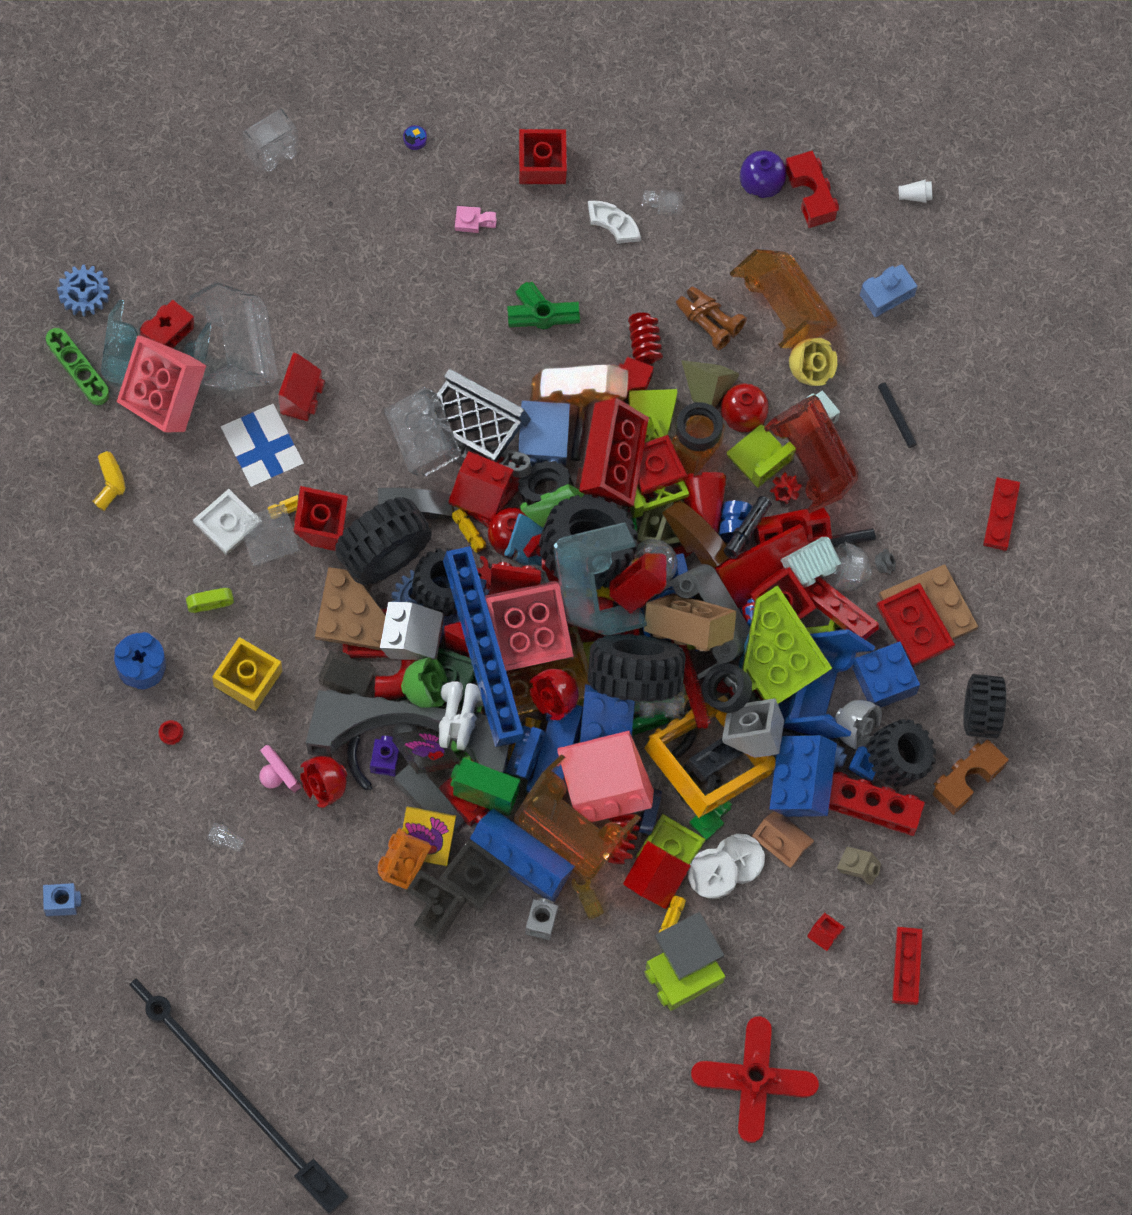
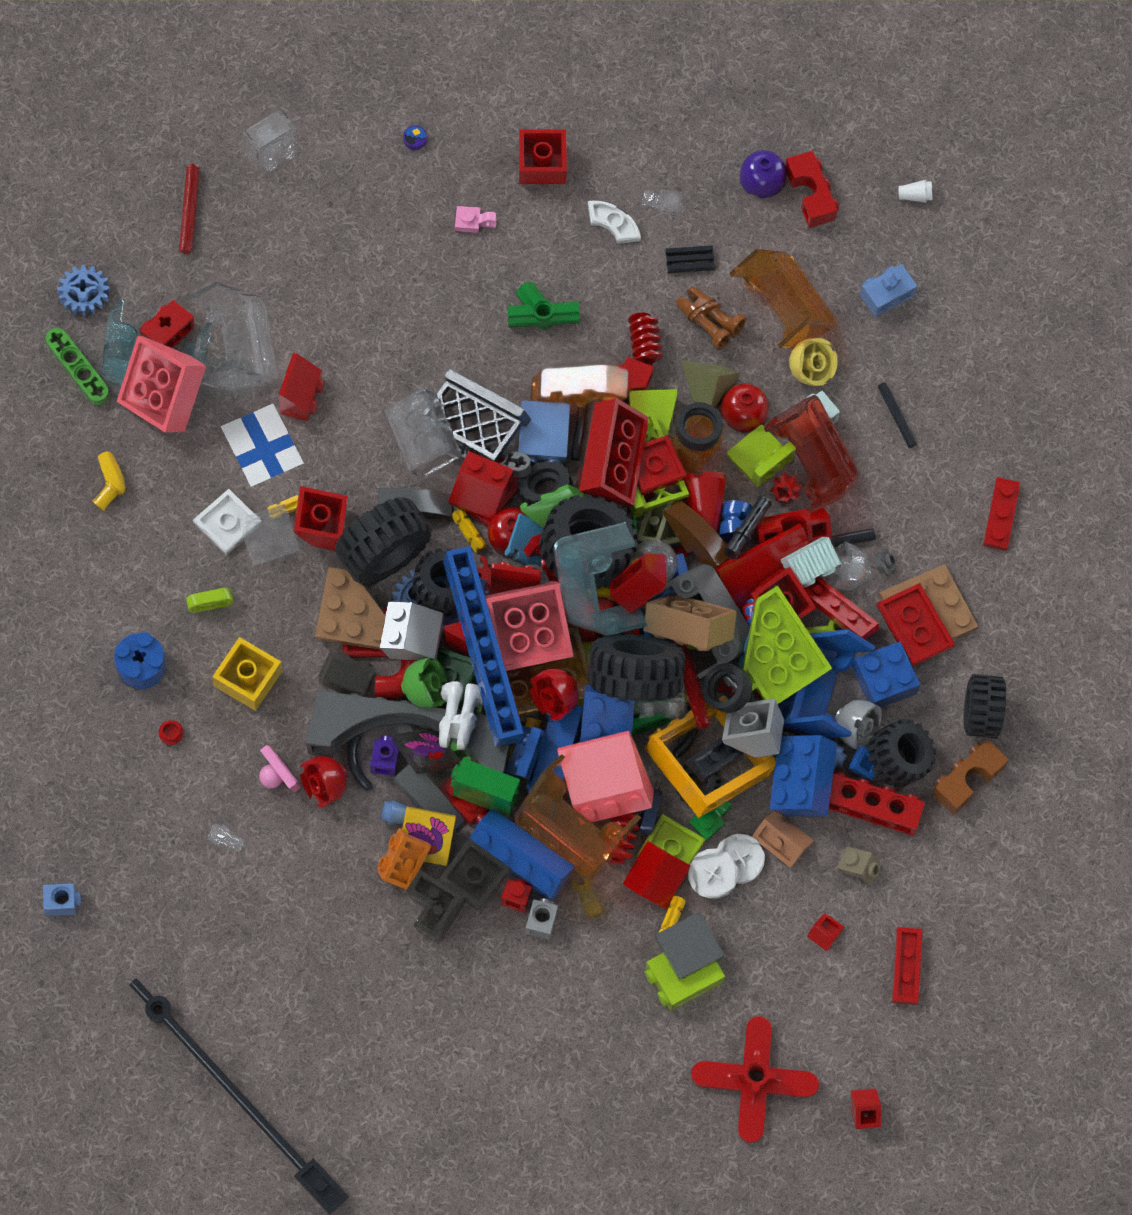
none -> red axle [179,164,200,254]
none -> medium blue cone [381,800,409,824]
none -> red brick [501,878,533,913]
none -> black tile [665,245,715,273]
none -> red brick [851,1089,881,1129]

